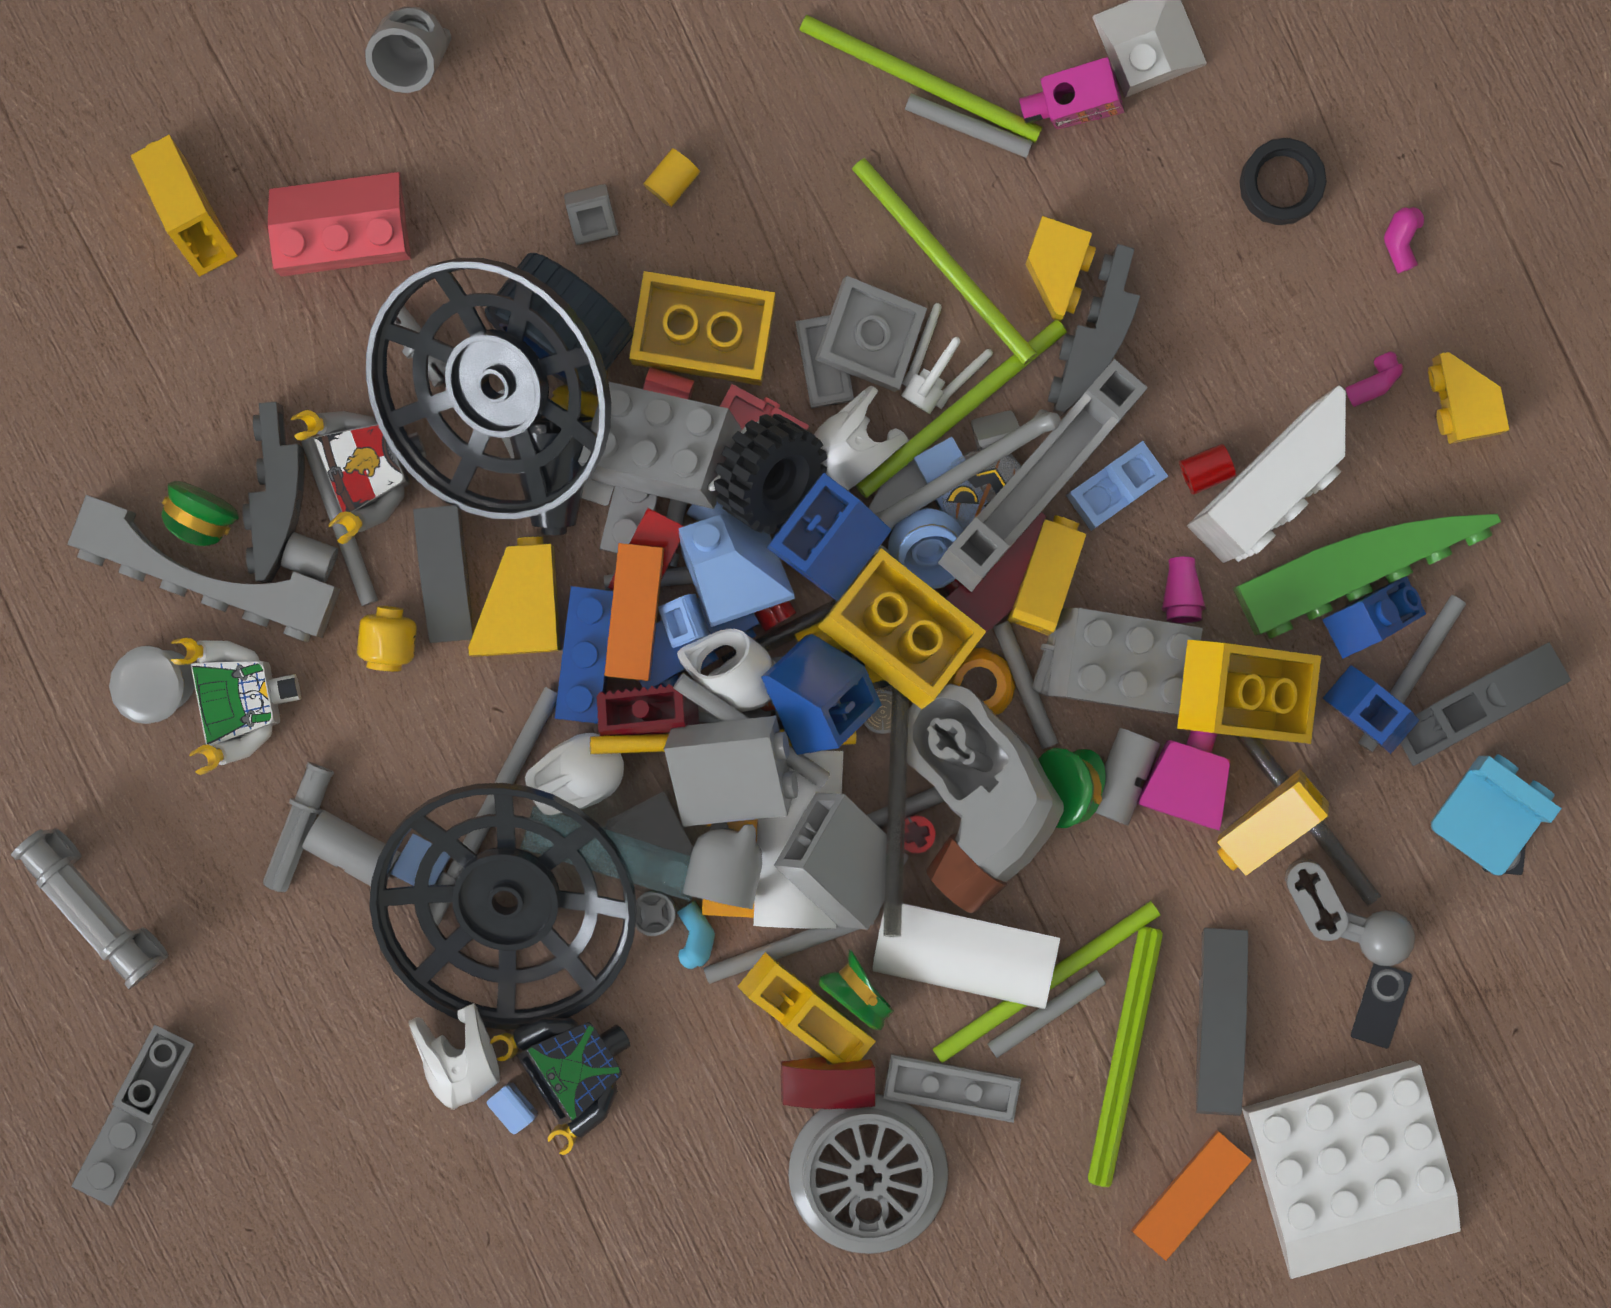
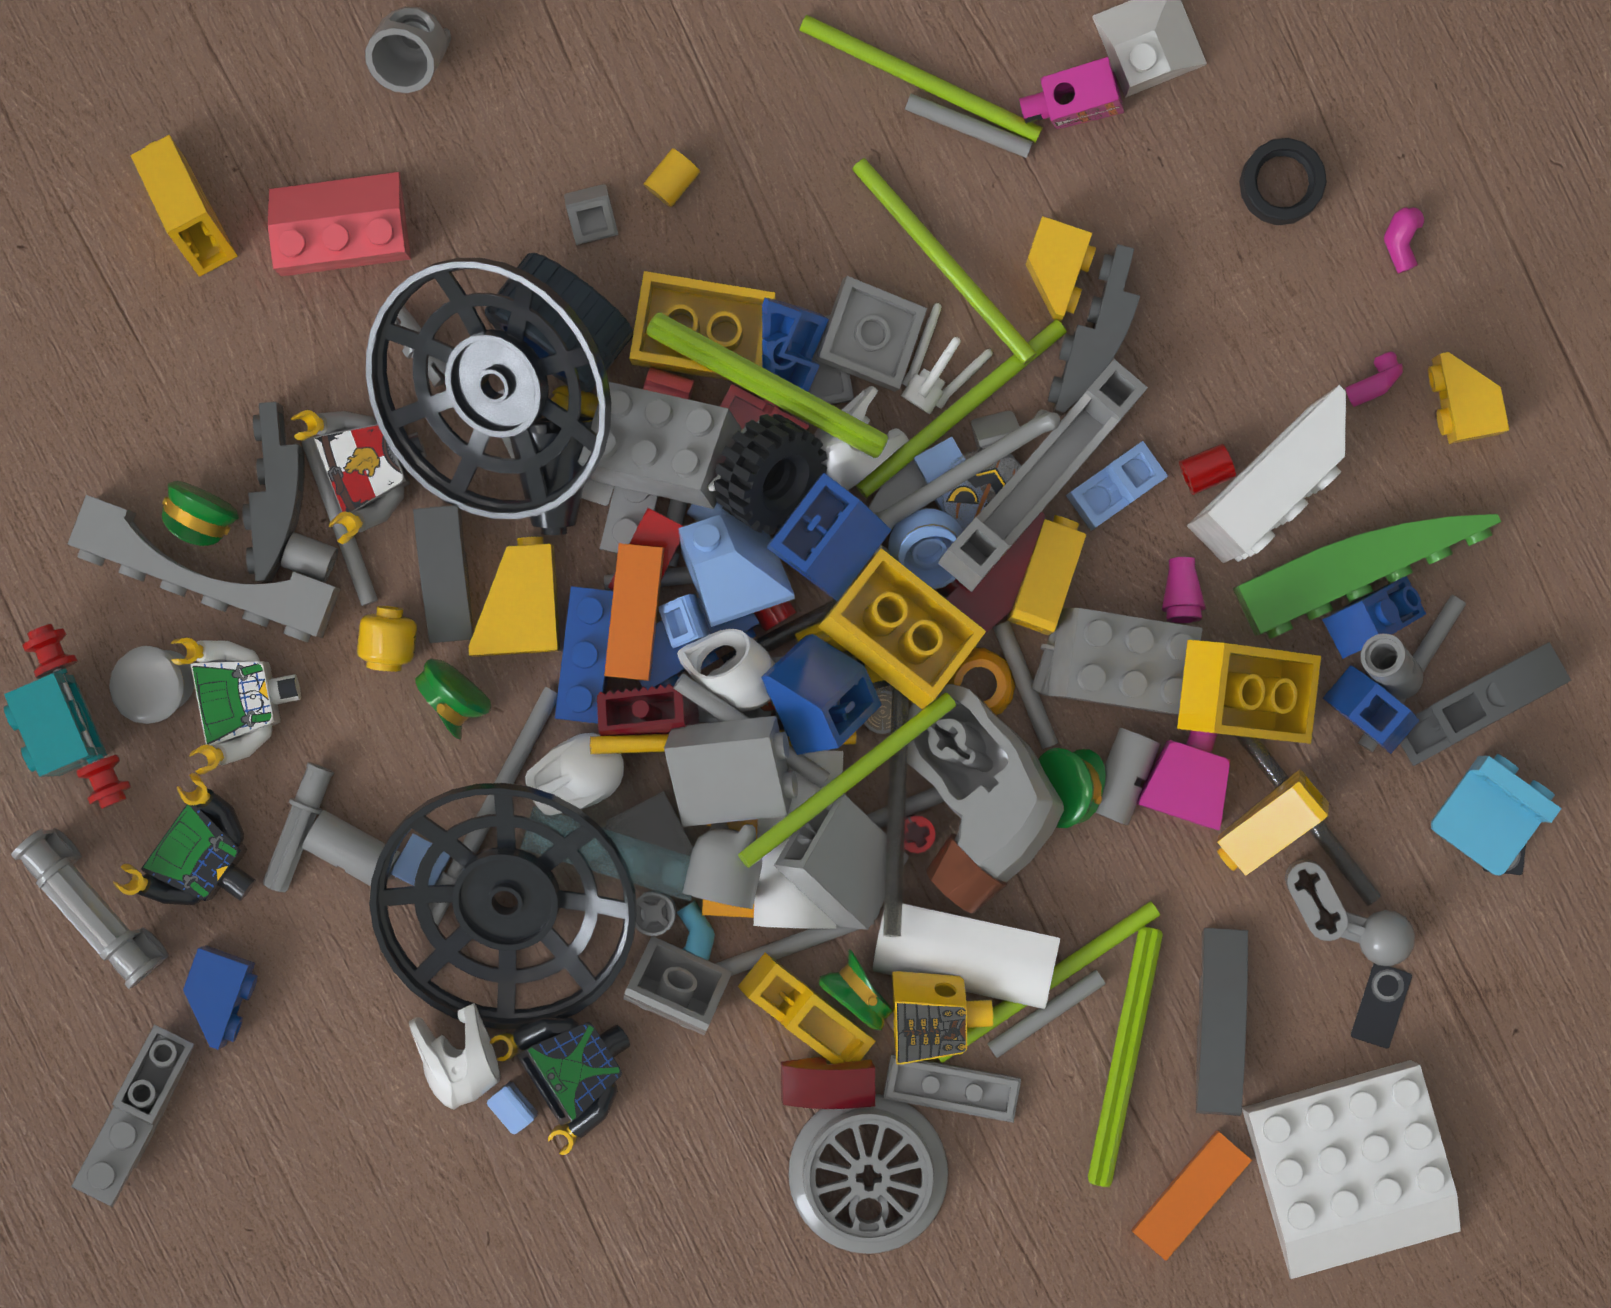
none -> teal brick [4,624,131,809]
none -> torso [113,773,256,905]
none -> blue slope [183,945,258,1050]
none -> green piece [415,658,491,739]
none -> light grey slope [623,936,732,1035]
none -> lime axle [646,313,888,458]
none -> lime piece [738,692,956,868]
none -> blue slope [762,298,829,392]
none -> torso [892,971,993,1064]
none -> light grey pin [1361,634,1423,699]

